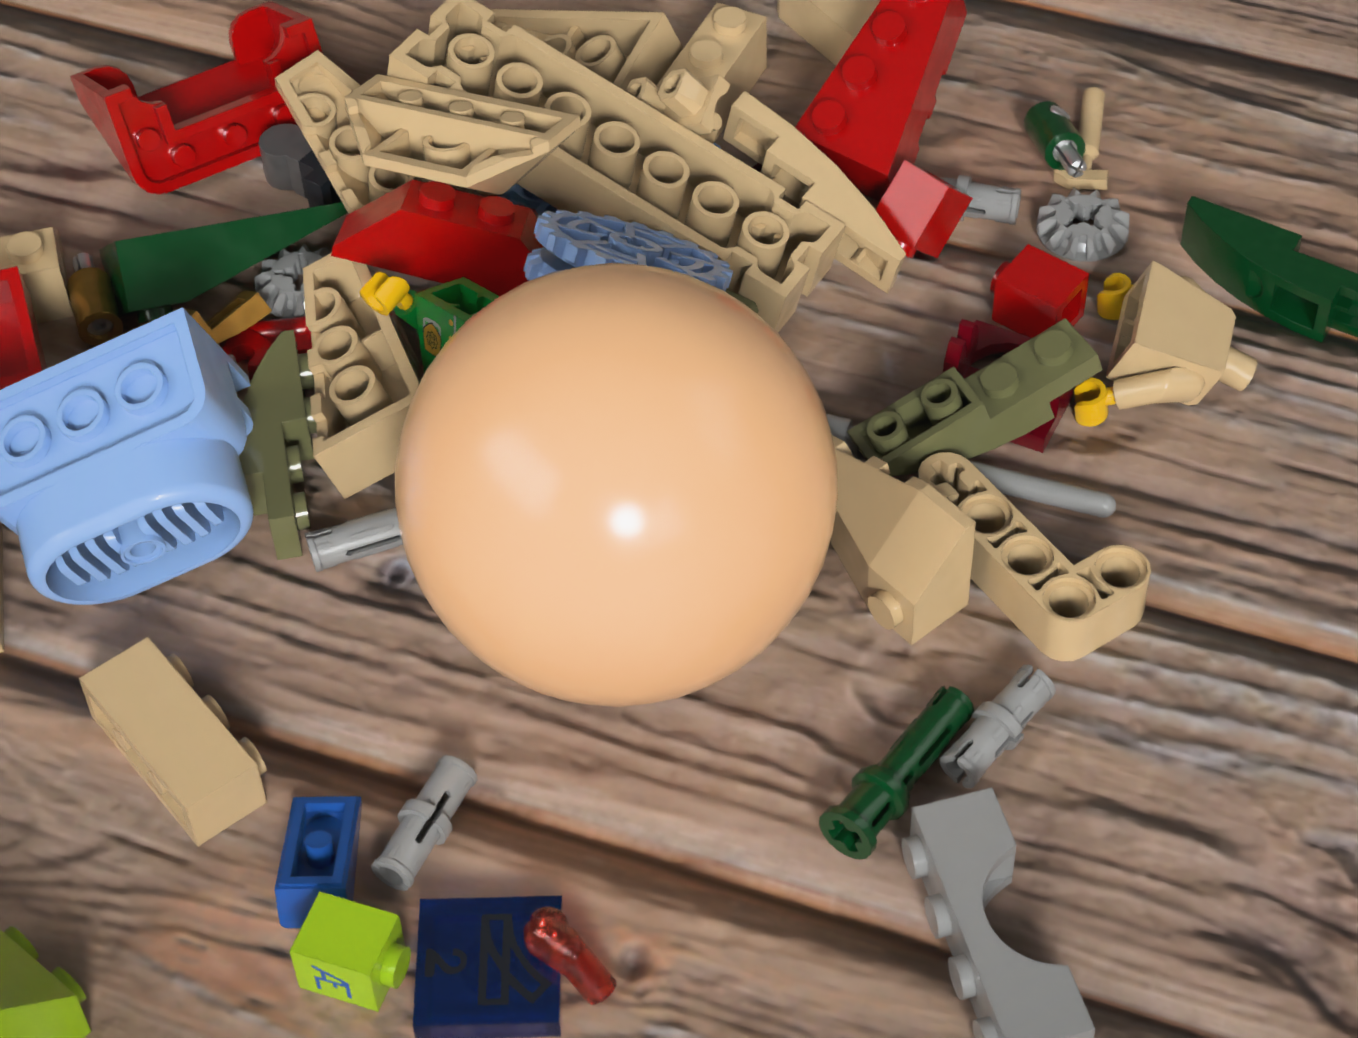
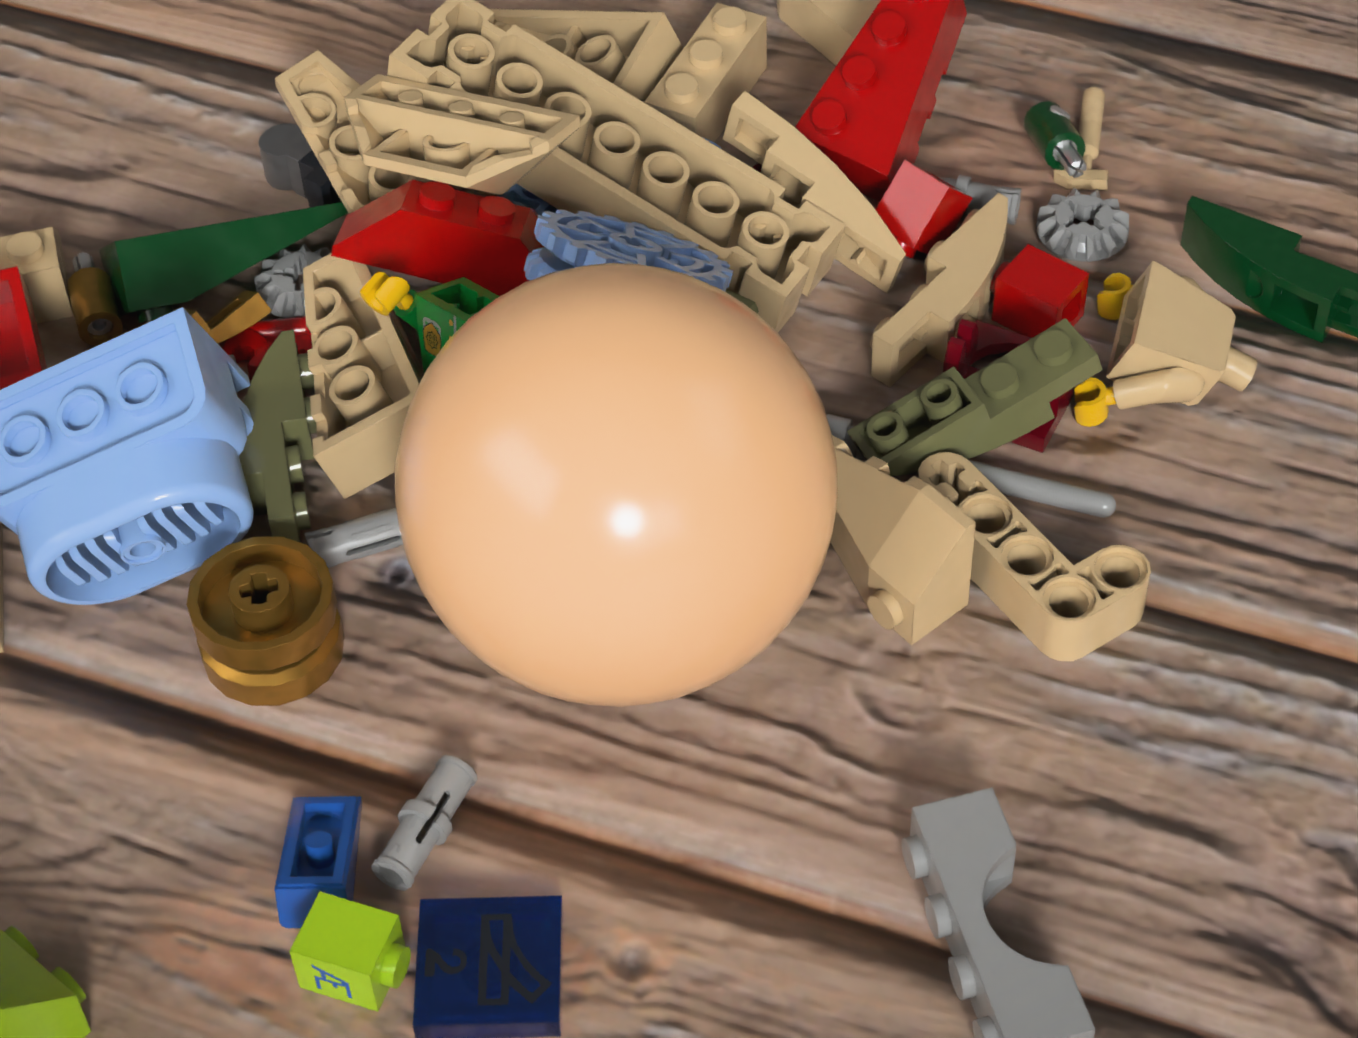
red windscreen [70,0,323,195] -> none
tan brick [79,637,267,847] -> none
clear red arm [523,907,616,1005] -> none
tan hips [626,68,730,144] -> none
dark green pin [819,686,974,860] -> none
light grey pin [940,664,1056,788] -> none
none -> pearl gold wheel [186,537,345,706]
none -> tan slope [870,193,1008,387]

